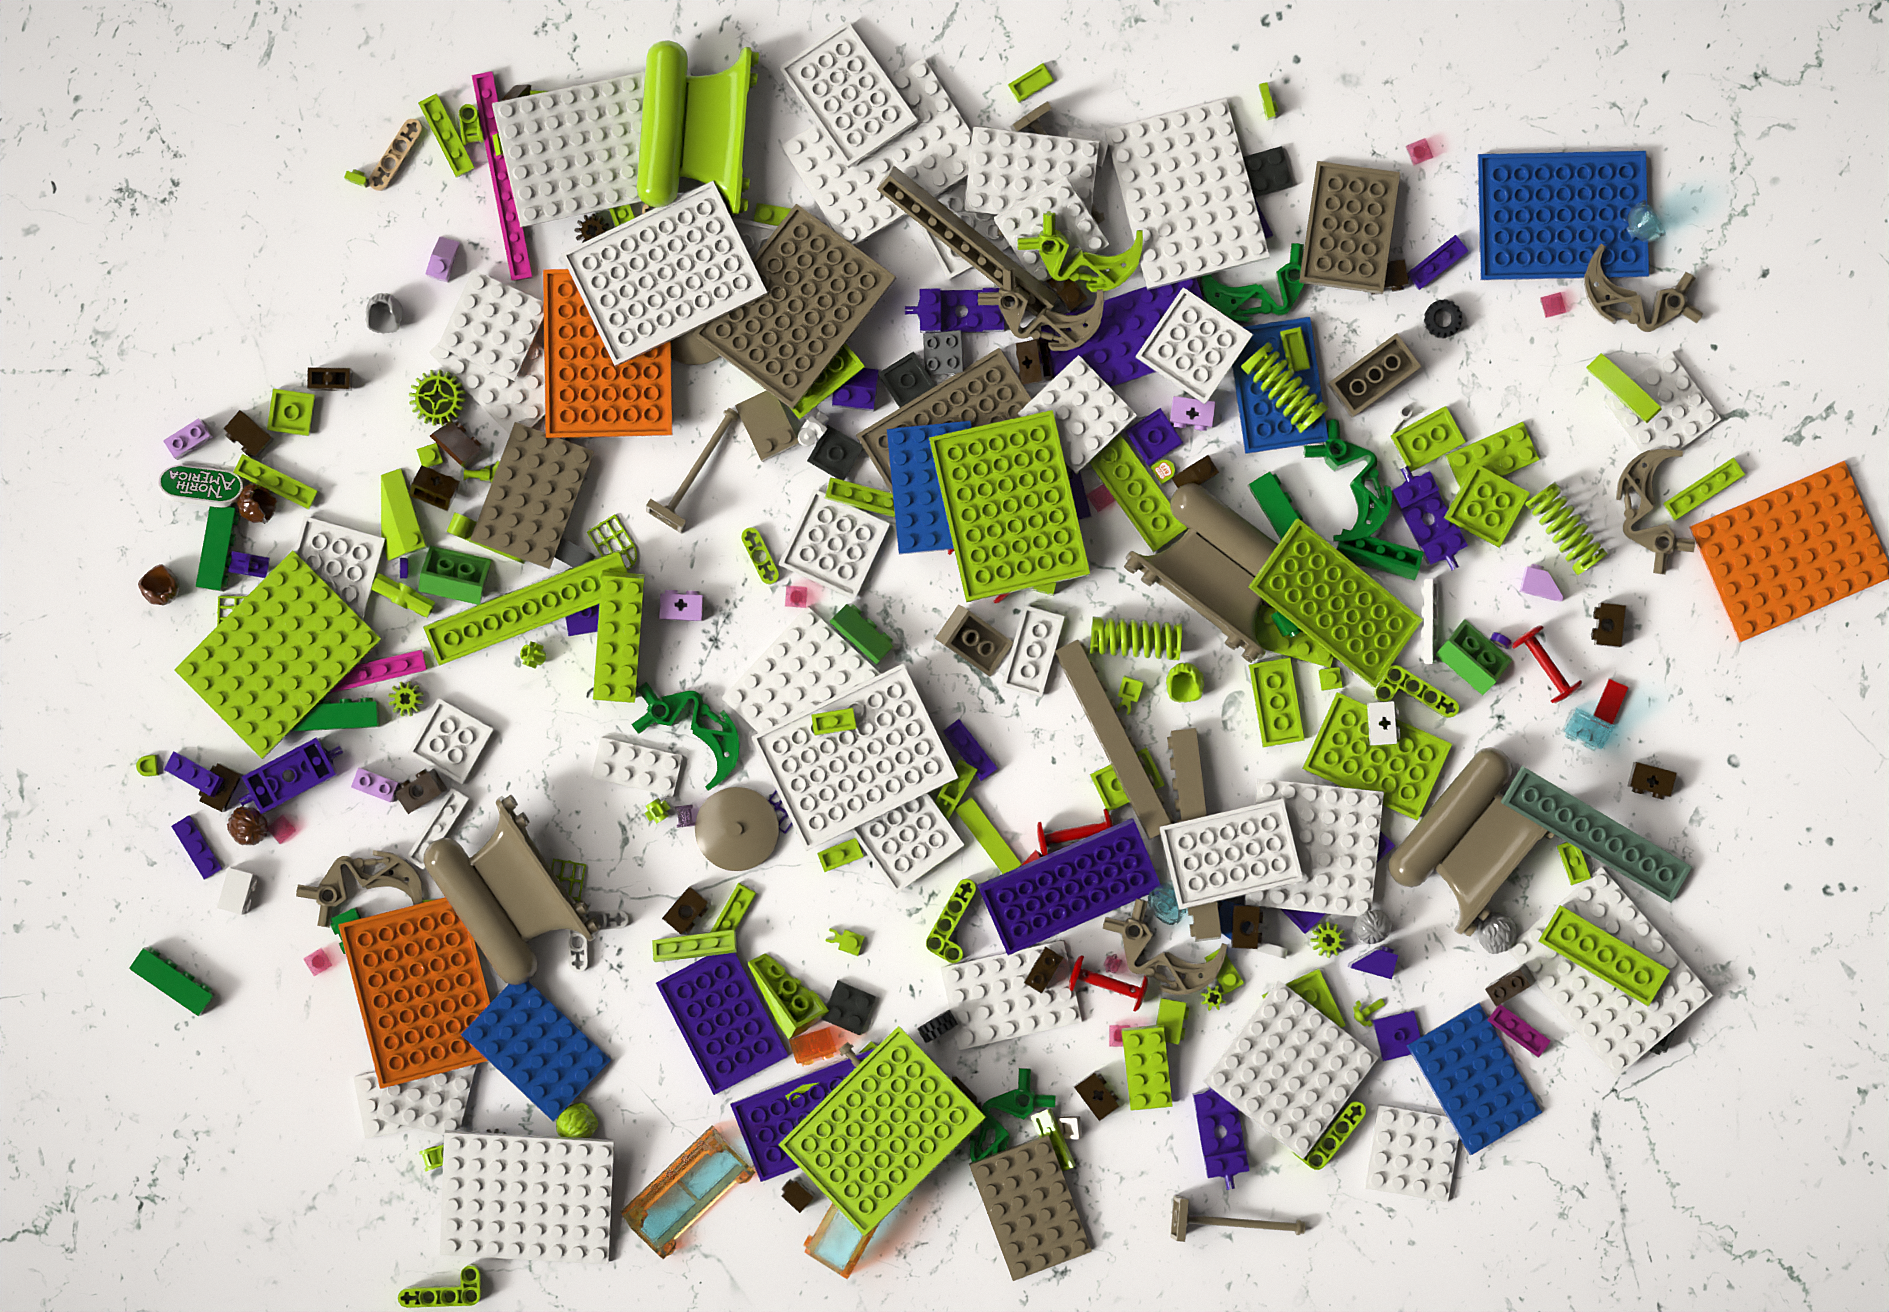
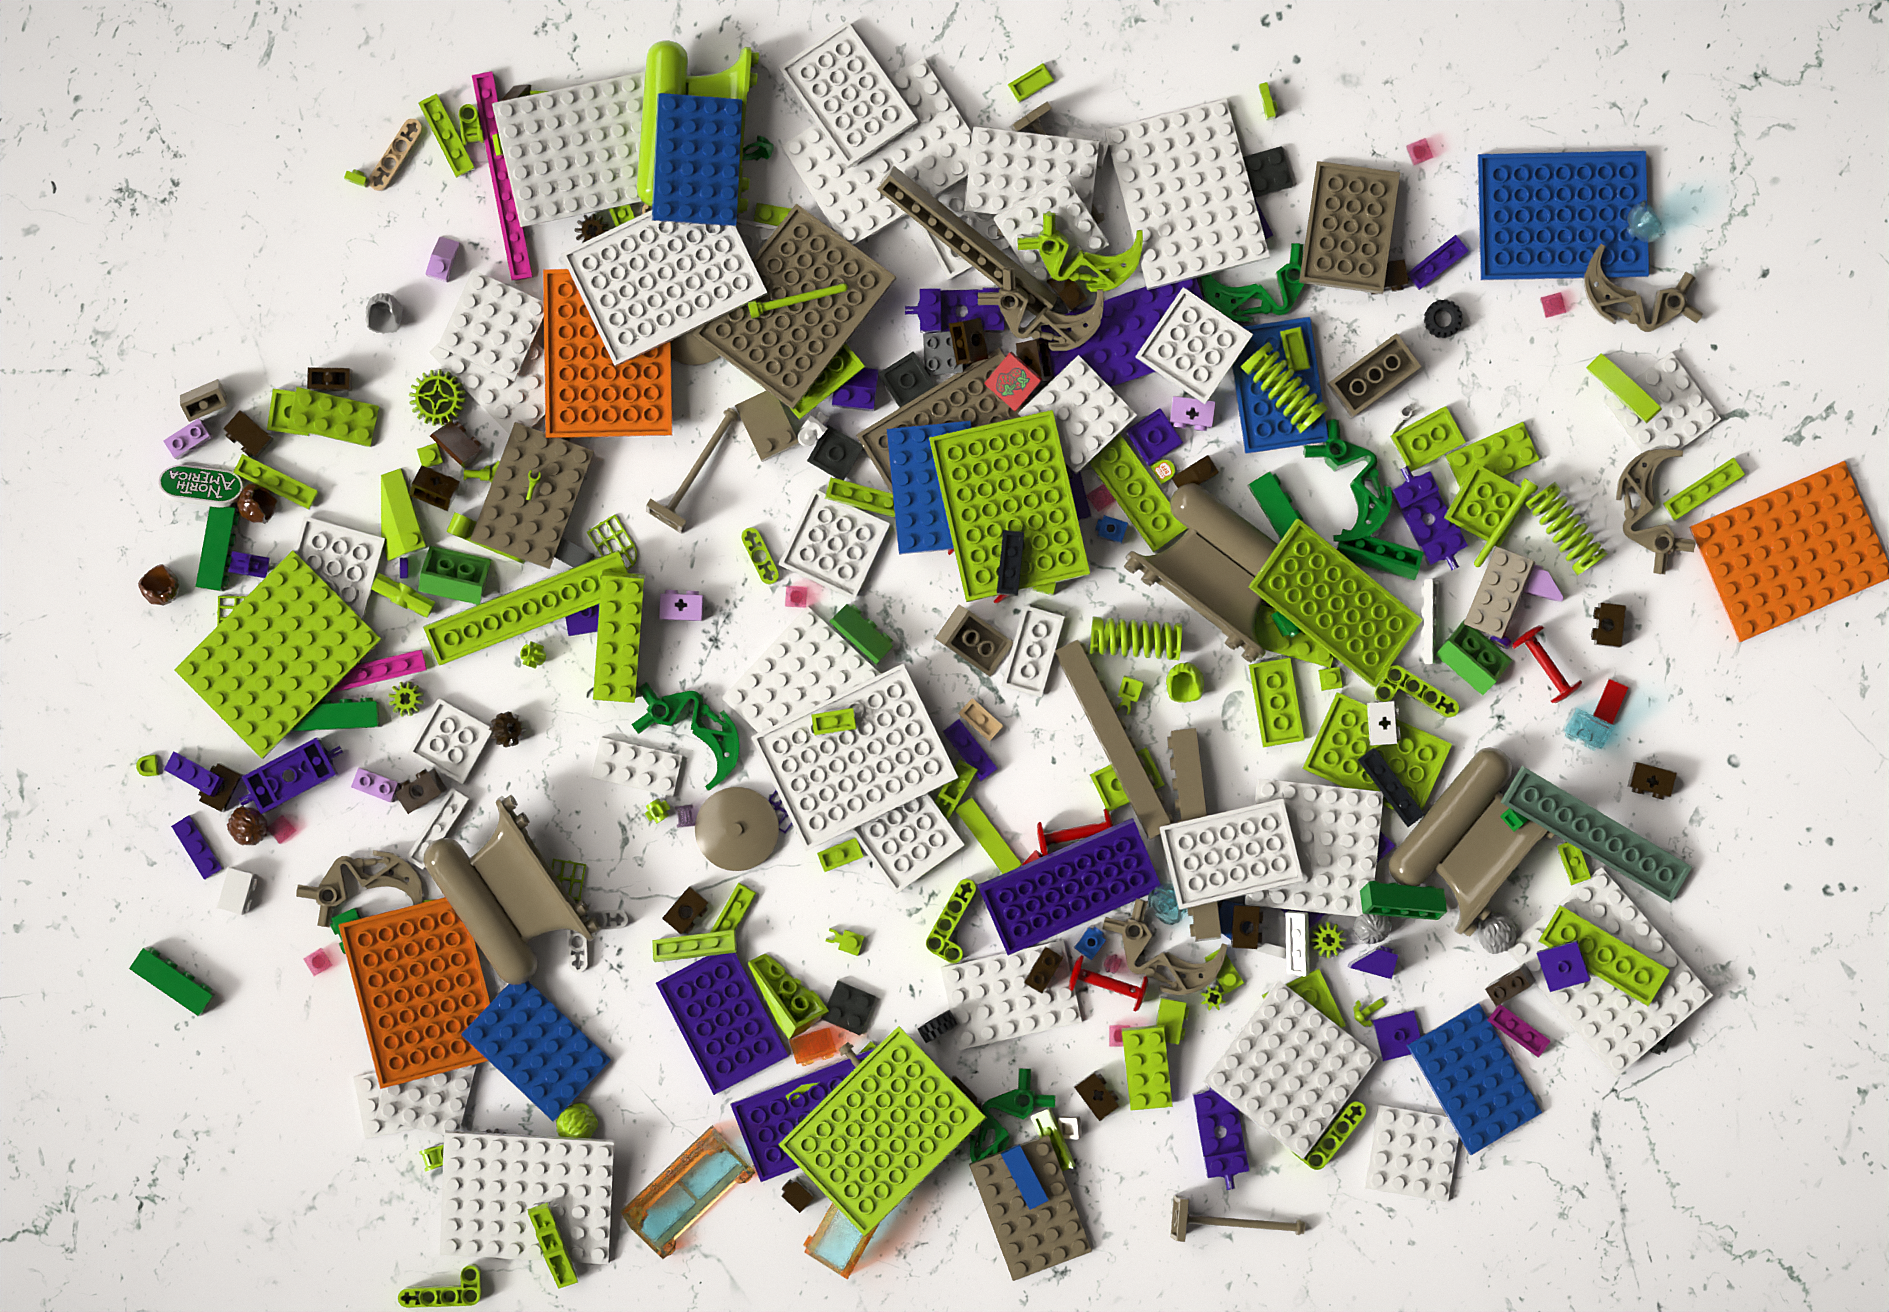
none -> dark tan brick [180,379,227,422]
none -> lime plate [287,387,379,447]
none -> dark brown gear [488,711,526,748]
none -> lime hand [526,470,541,500]
none -> lime slope [528,1202,578,1289]
none -> blue plate [652,93,742,227]
none -> green piece [742,135,774,161]
none -> lime piece [748,283,848,319]
none -> dark brown brick [949,317,989,365]
none -> tan plate [958,698,1003,742]
none -> tile [984,351,1043,411]
none -> black plate [997,530,1024,596]
none -> blue tile [1001,1144,1049,1210]
none -> blue brick [1074,926,1106,961]
none -> blue brick [1095,515,1128,544]
none -> white plate [1286,911,1310,976]
none -> black plate [1357,747,1425,828]
none -> green brick [1360,881,1447,920]
none -> plate [1464,547,1536,640]
none -> lime piece [1474,478,1538,567]
none -> green tile [1500,808,1528,832]
none -> dark purple plate [1536,940,1591,992]

